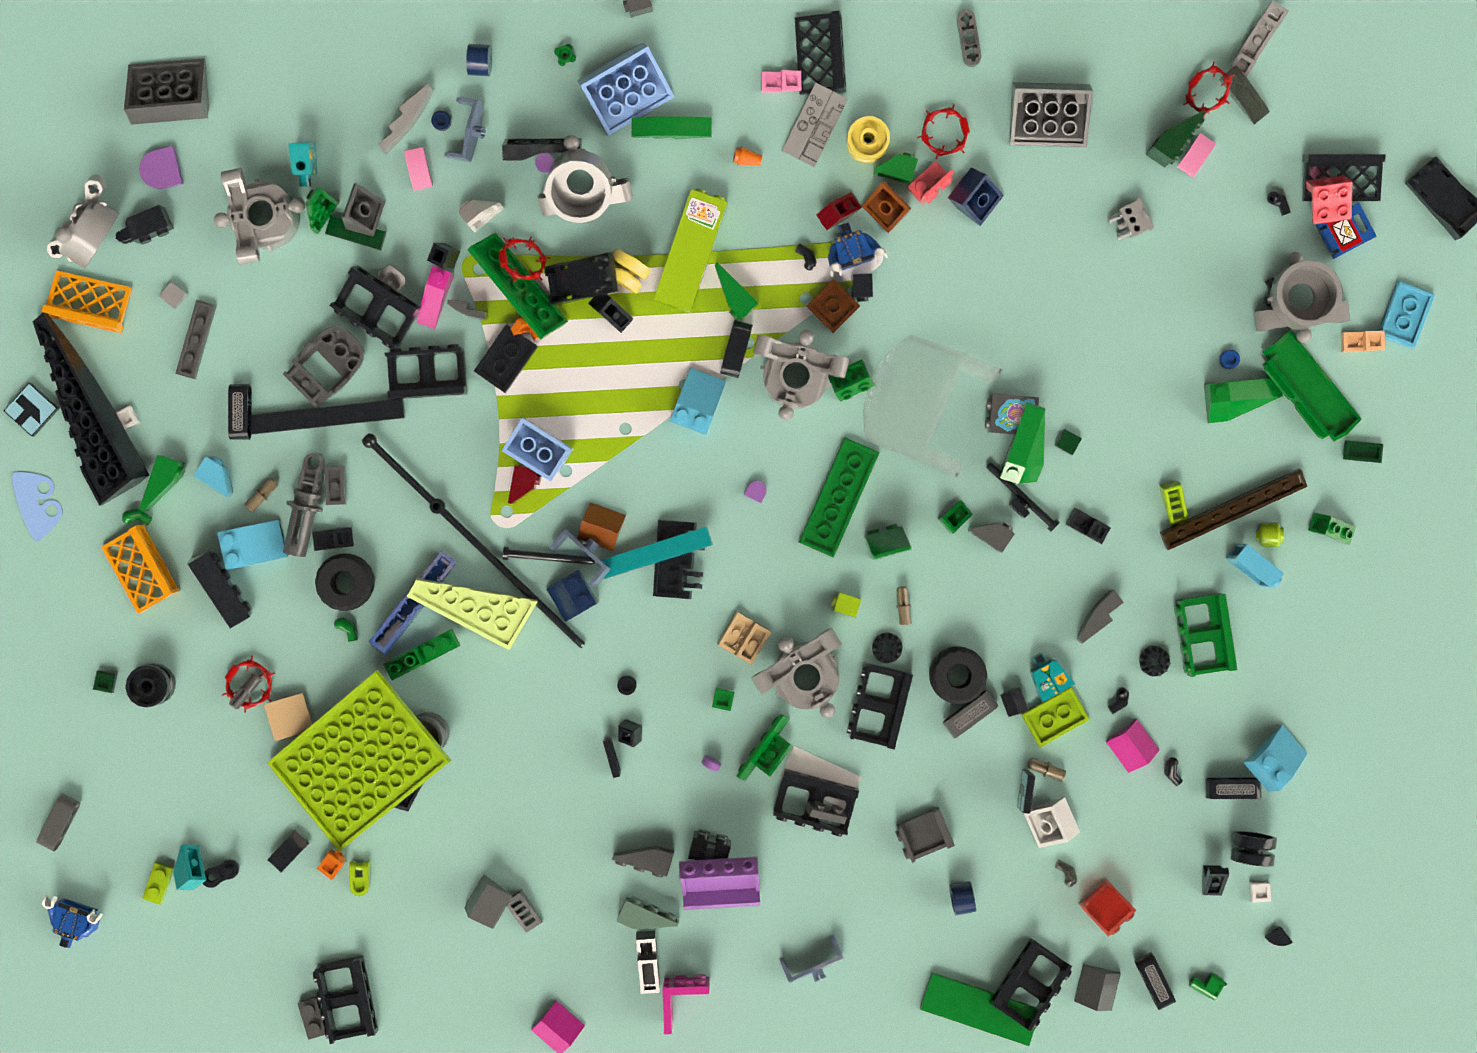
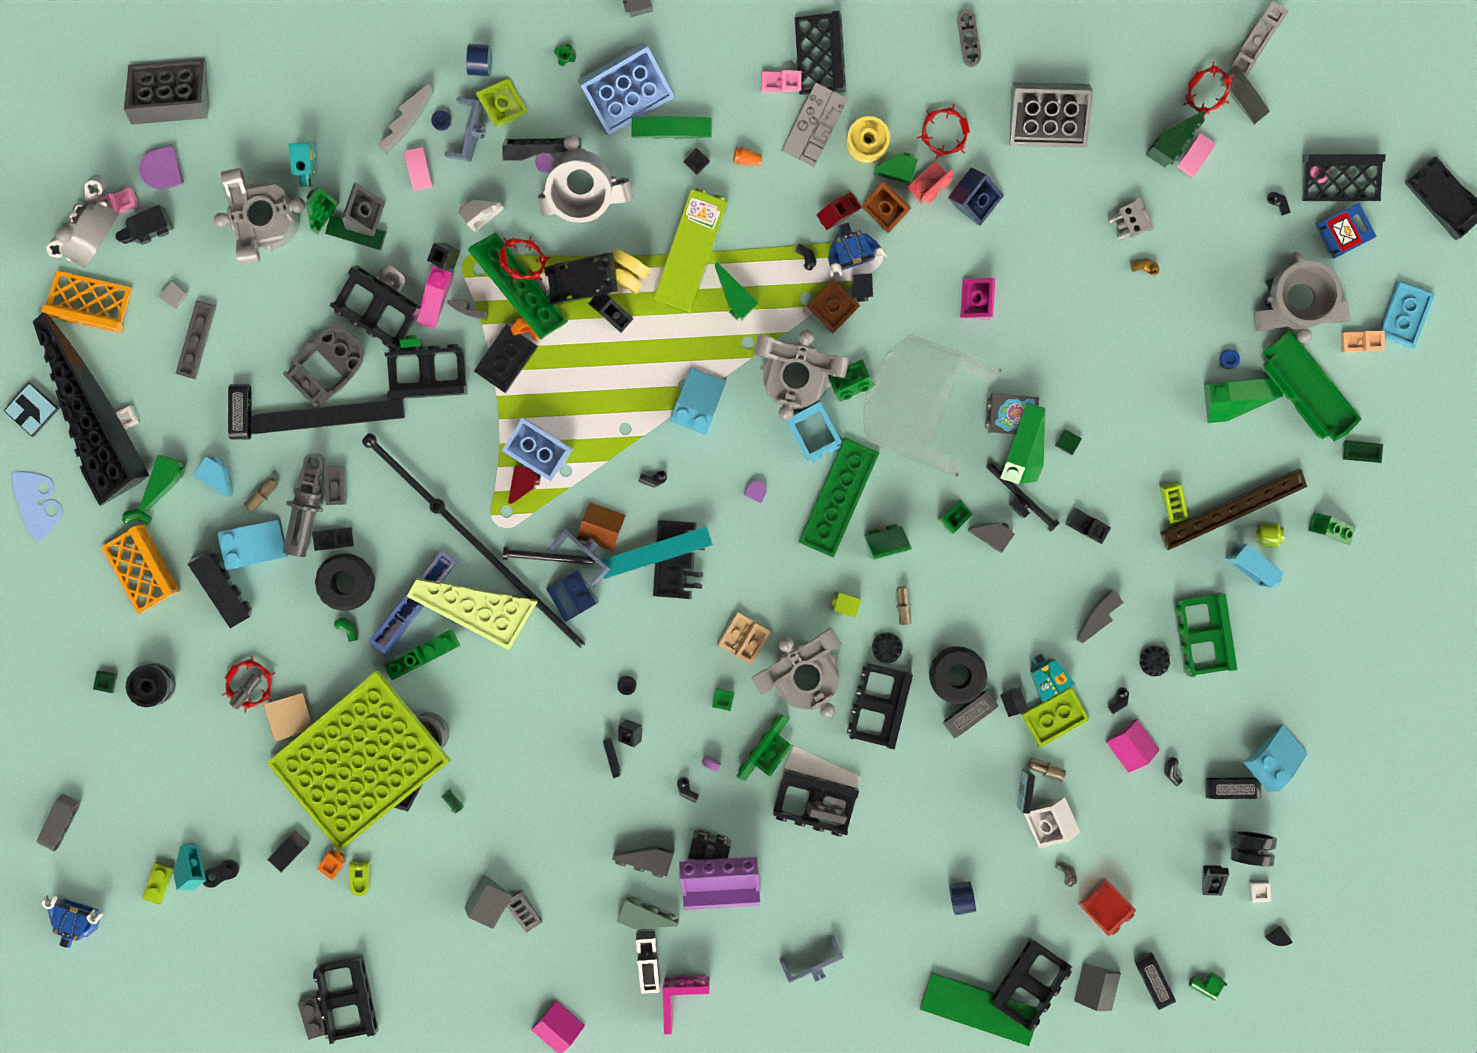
black beam [720,320,753,378] -> none
dark grey panel [895,807,955,863] -> none
coral bracket [1306,175,1352,224] -> none
none -> bright pink slope [98,187,139,213]
none -> green plate [400,335,423,349]
none -> clear green pin [441,789,464,814]
none -> lime slope [476,79,528,127]
none -> black arm [638,470,667,488]
none -> black arm [677,777,699,803]
none -> black plate [683,148,710,176]
none -> medium azure window [786,402,842,462]
none -> dark pink slope [960,278,996,320]
none -> pearl gold arm [1130,258,1160,276]

